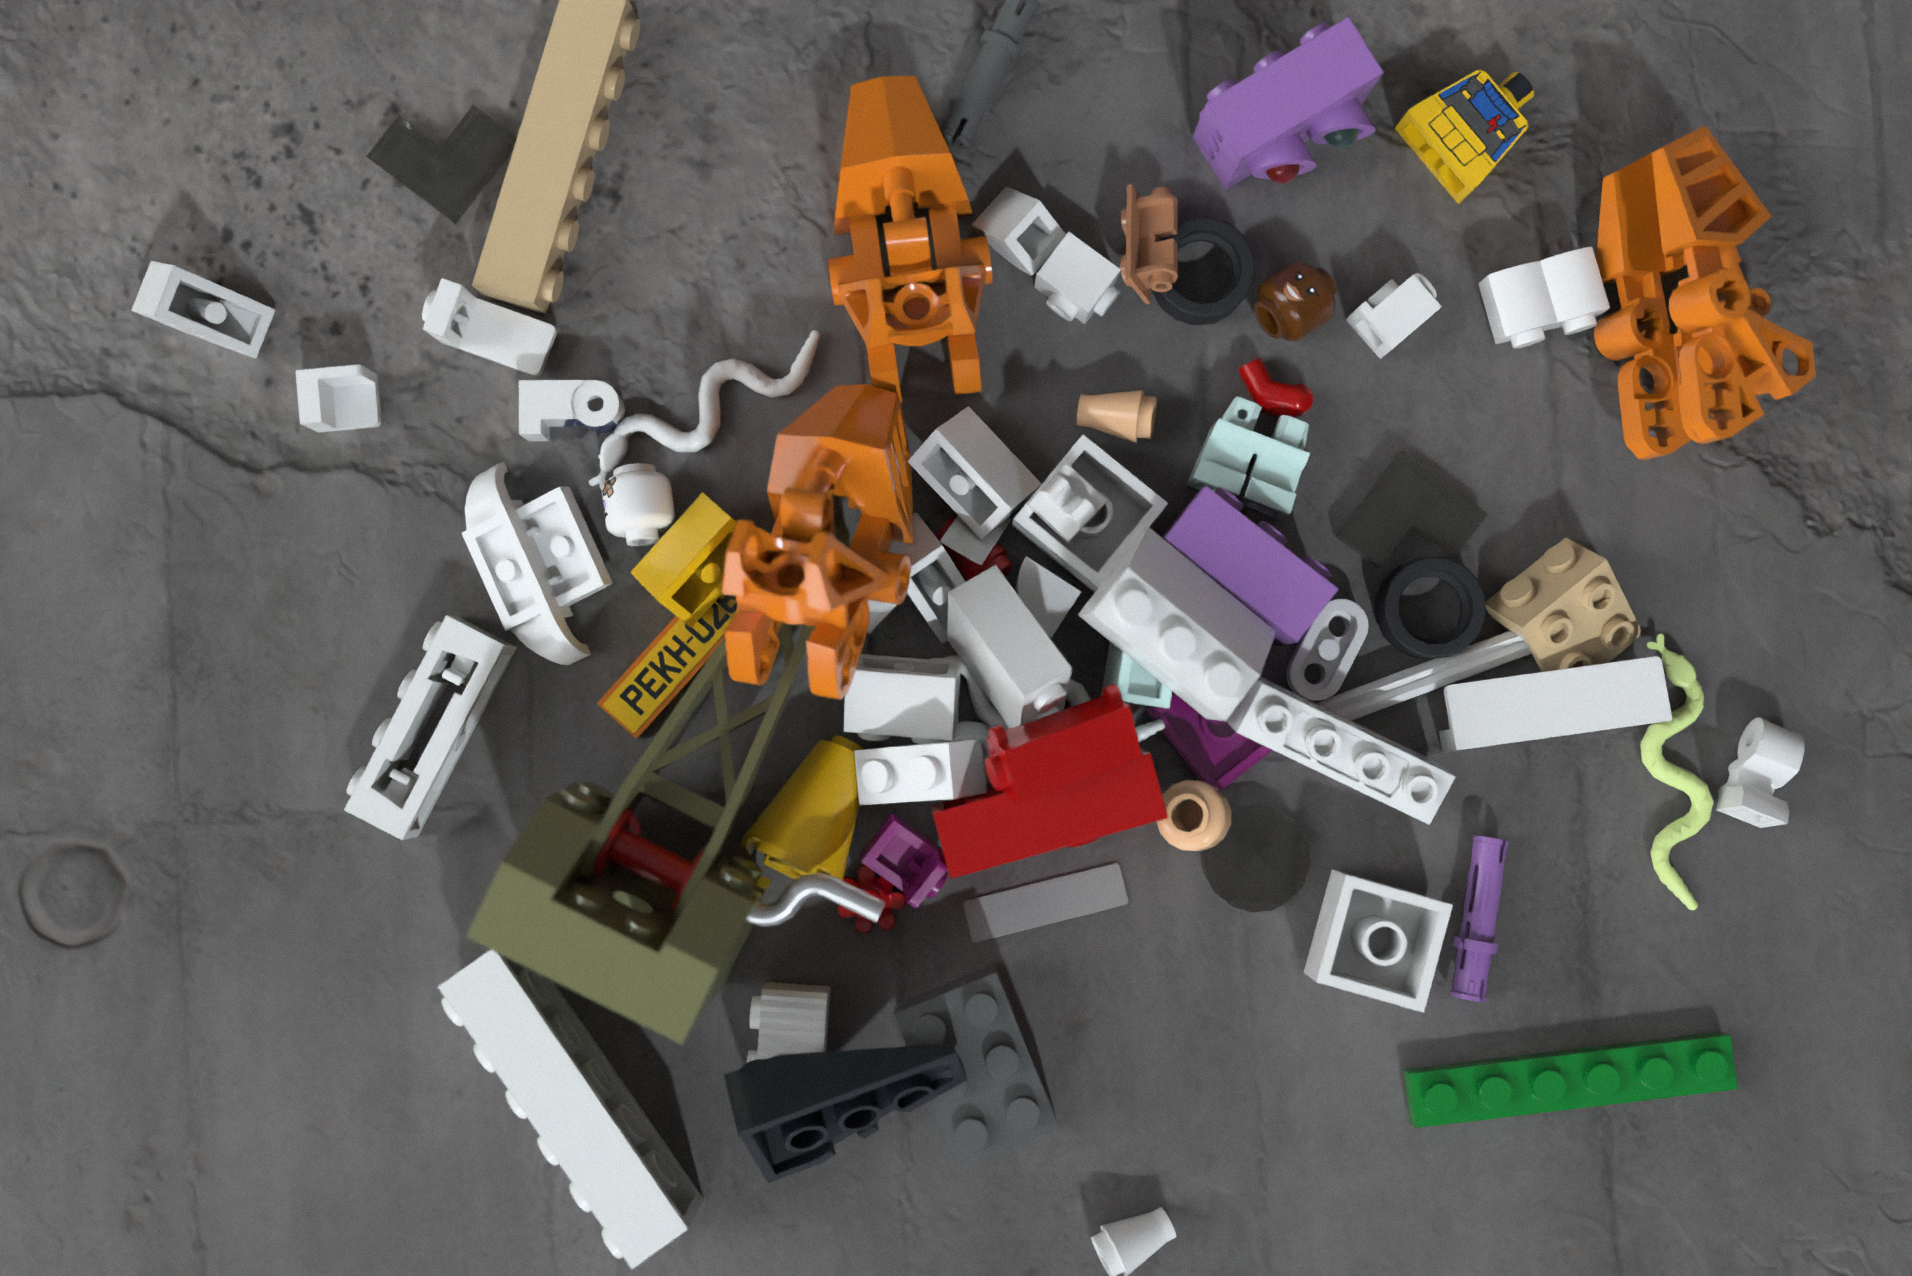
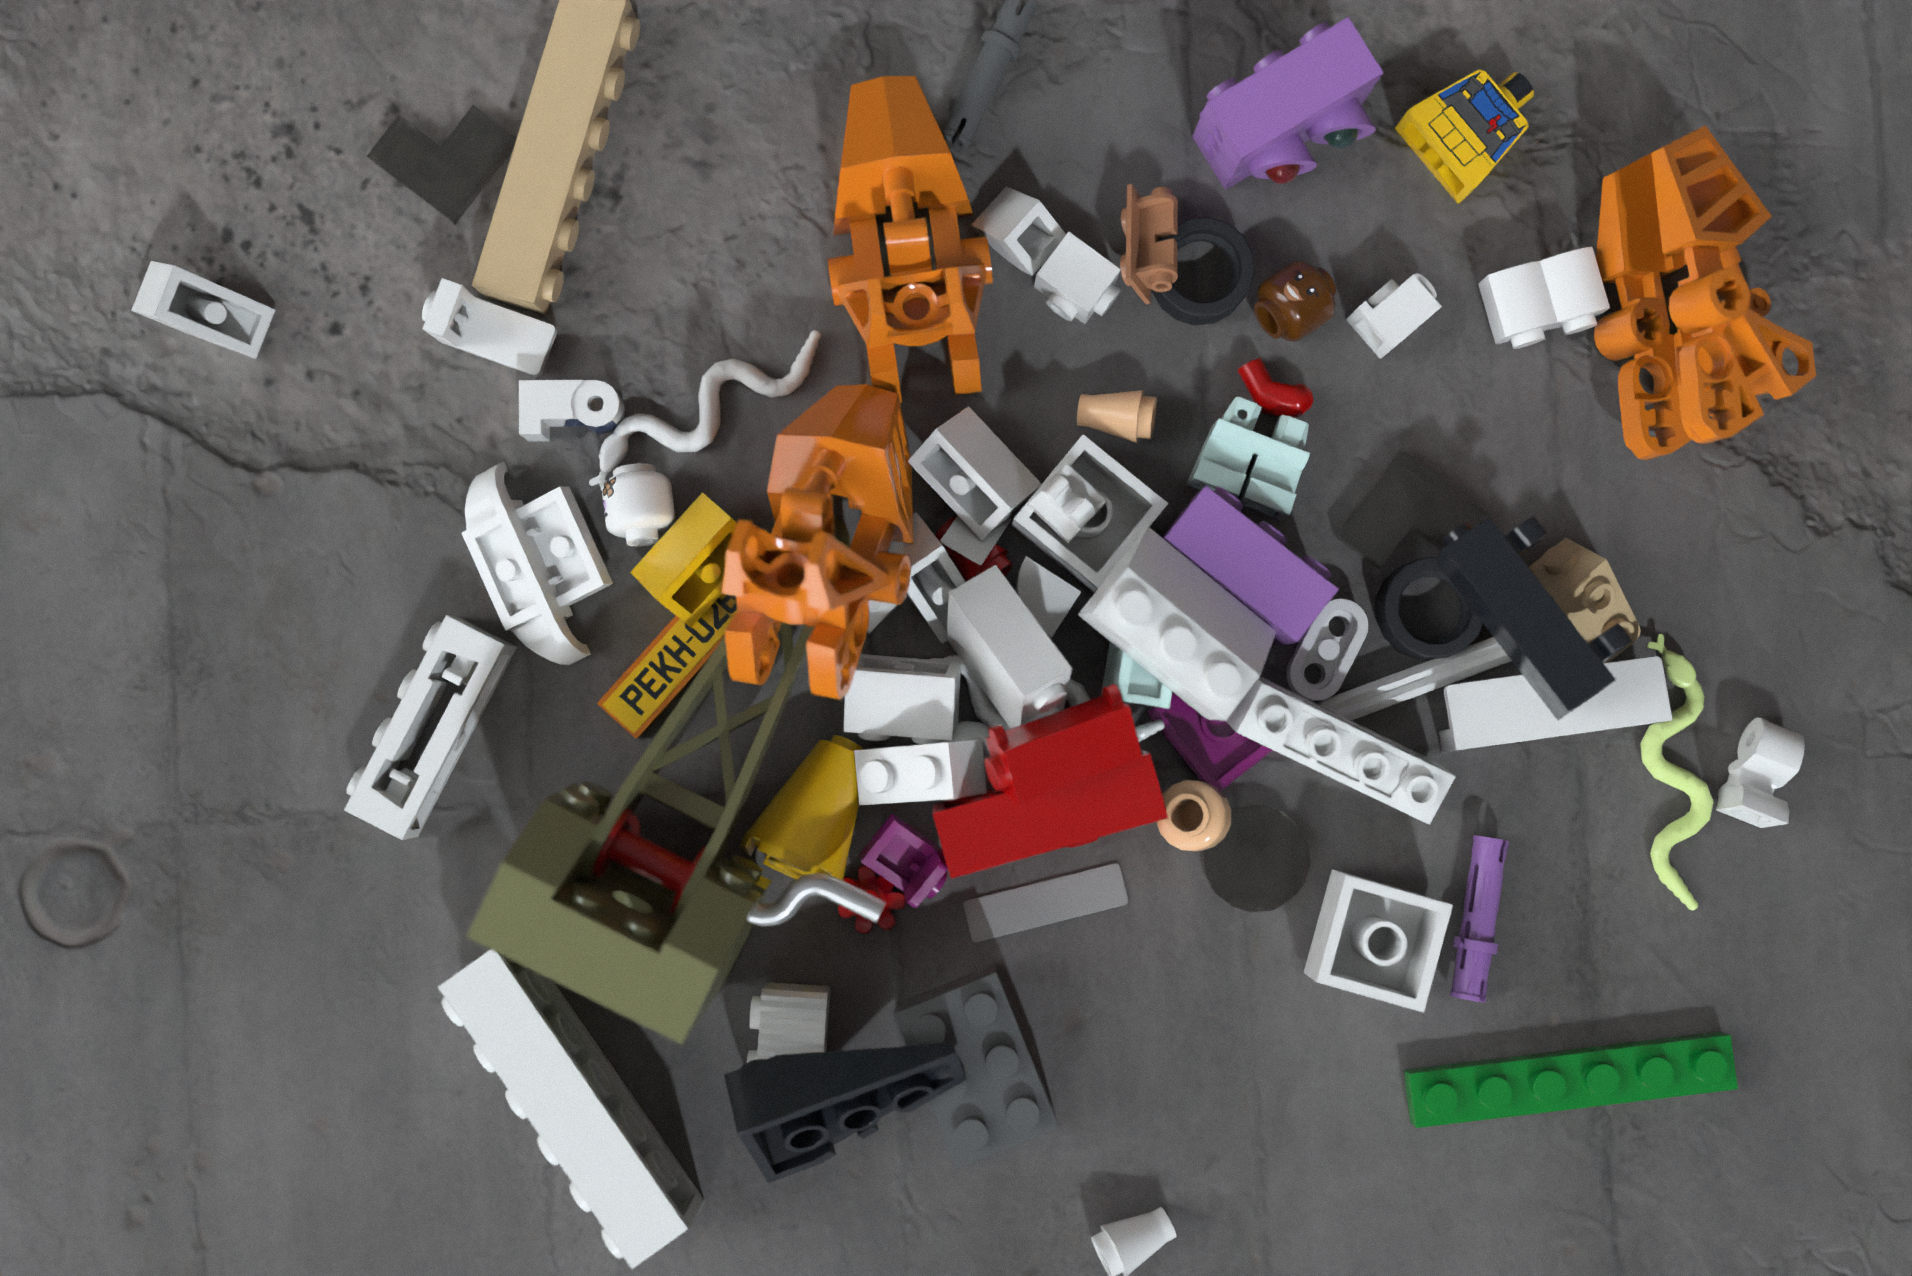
white panel [295,365,382,433] -> none
none -> black brick [1436,516,1632,721]

